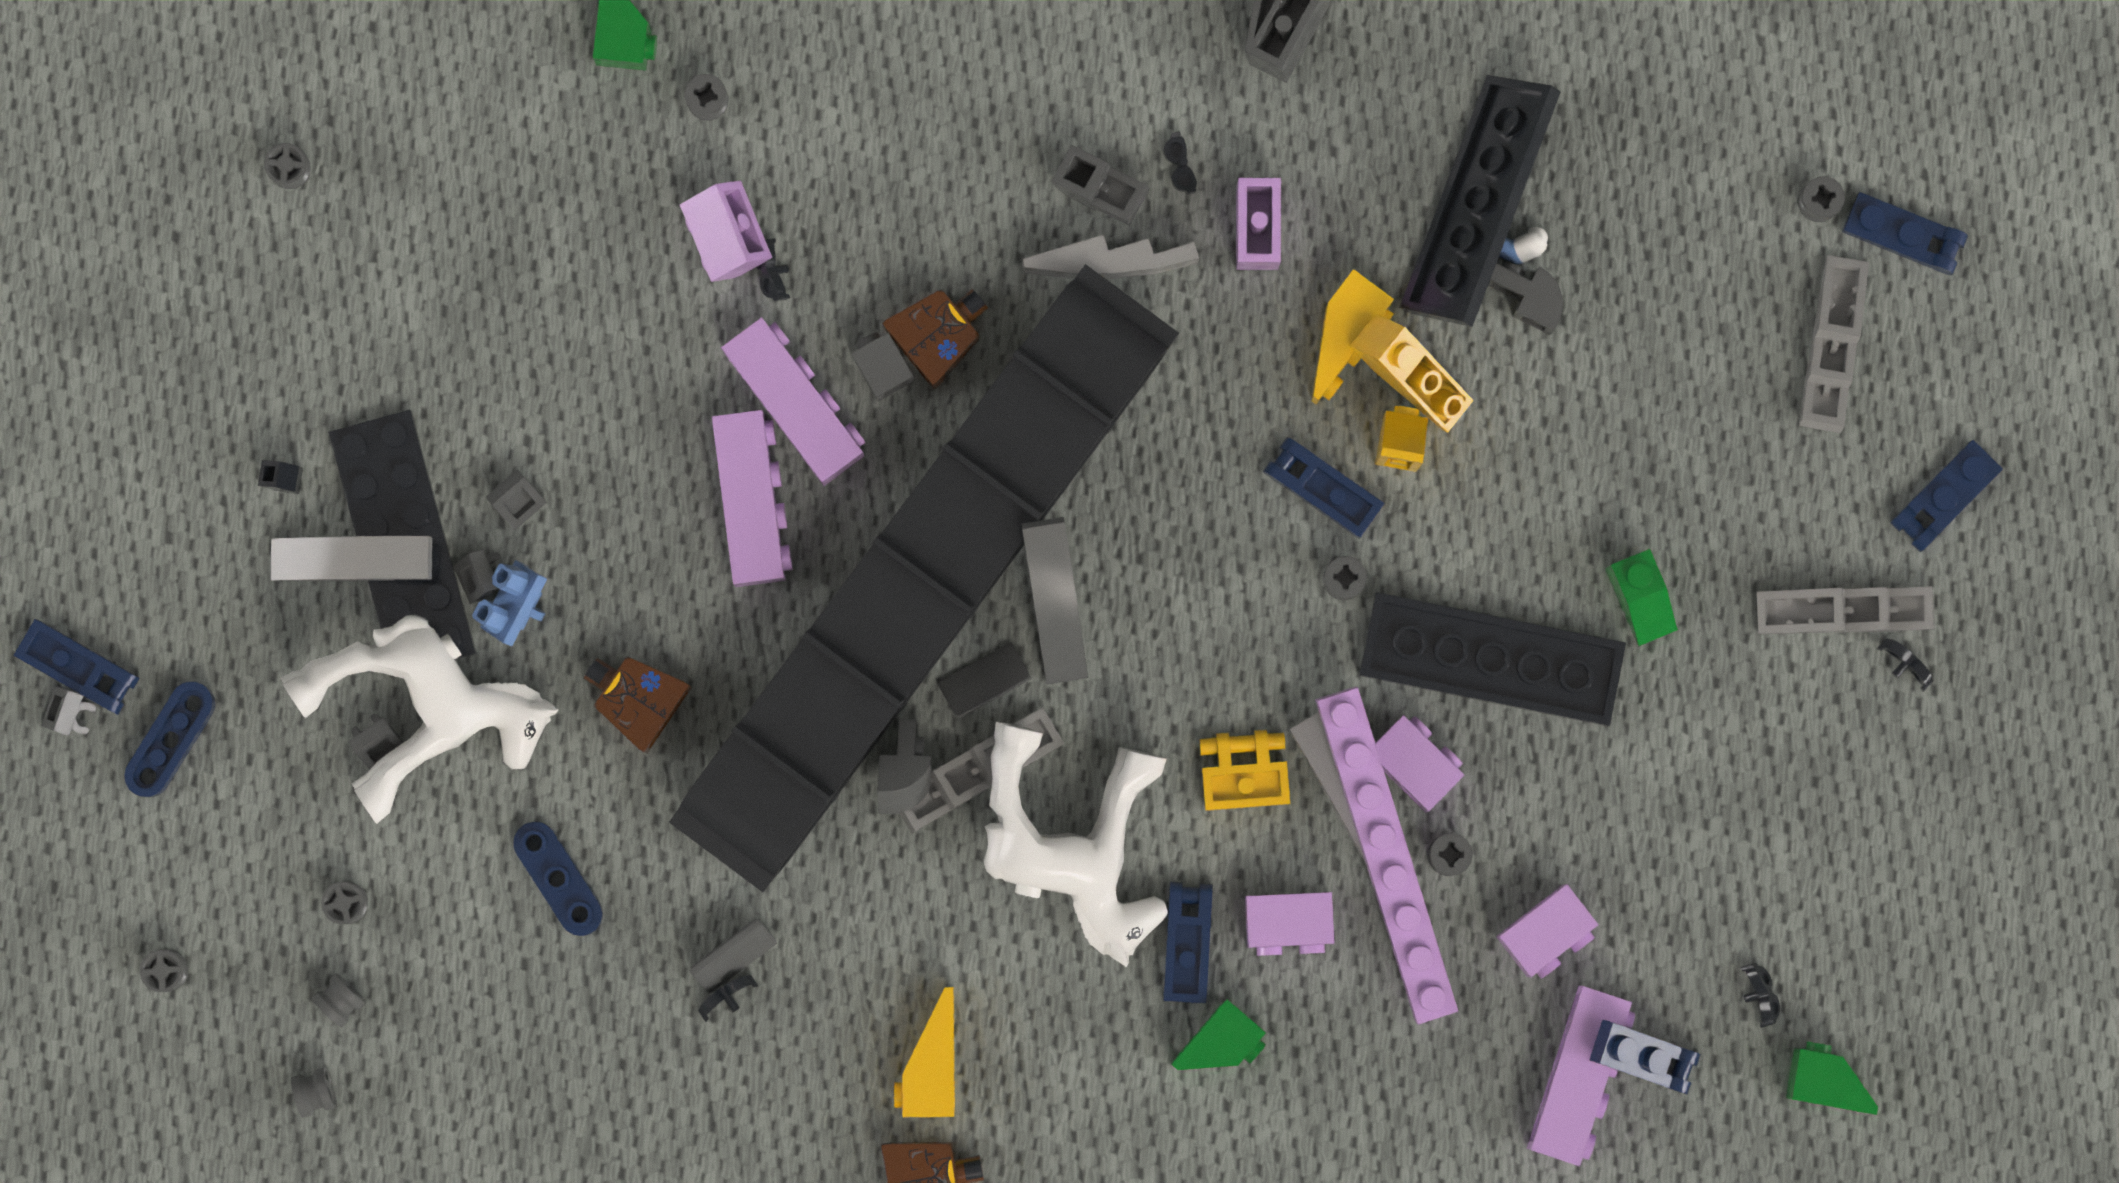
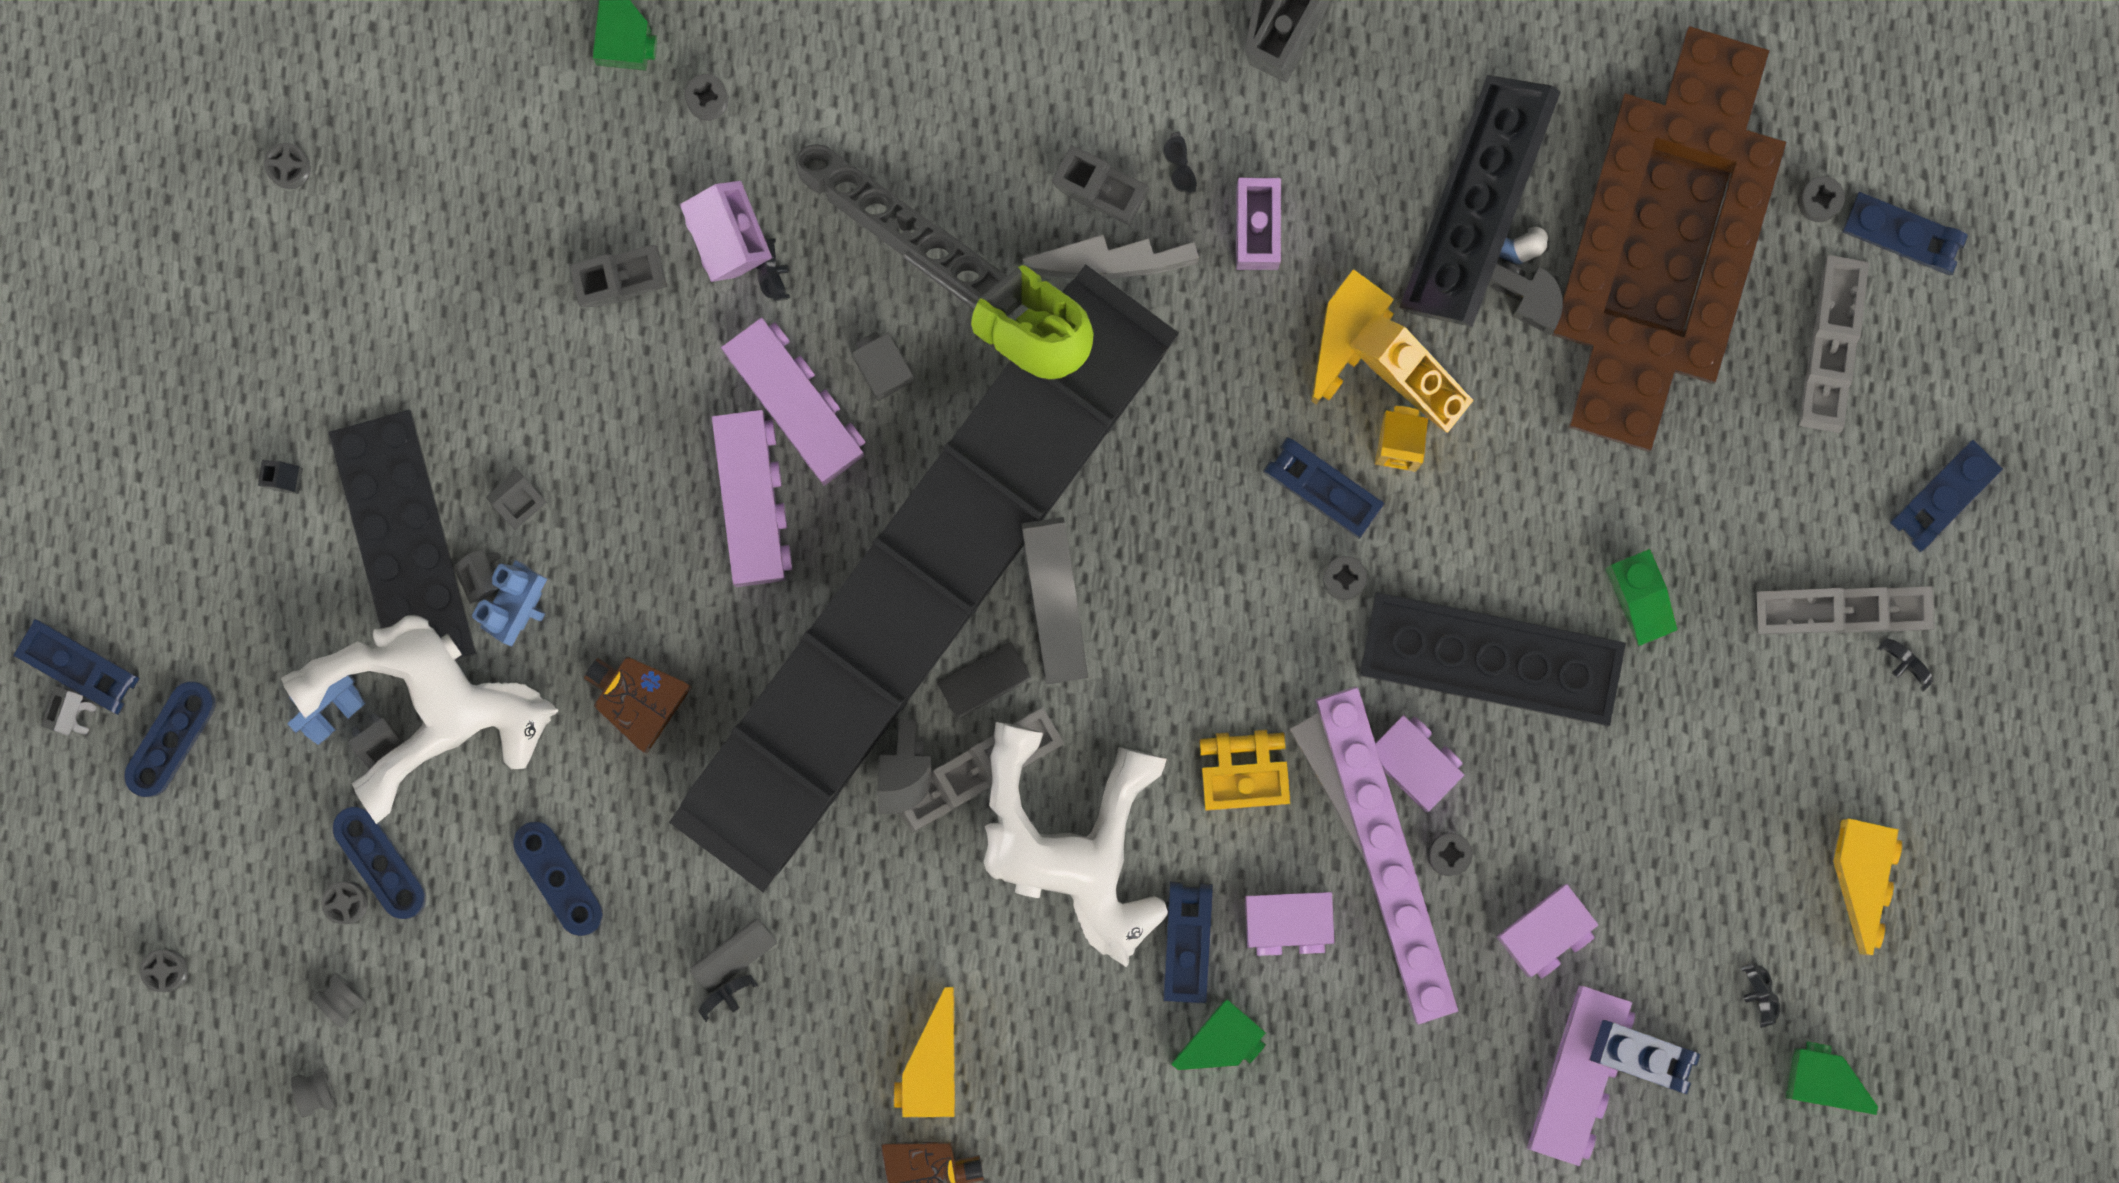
light grey slope [271,536,432,582] -> none
reddish brown torso [882,289,988,390] -> none
none -> medium blue hips [287,675,366,745]
none -> dark blue plate [333,807,427,919]
none -> dark grey brick [569,245,667,307]
none -> piece [797,144,1094,379]
none -> reddish brown piece [1552,26,1787,452]
none -> yellow slope [1833,818,1902,955]

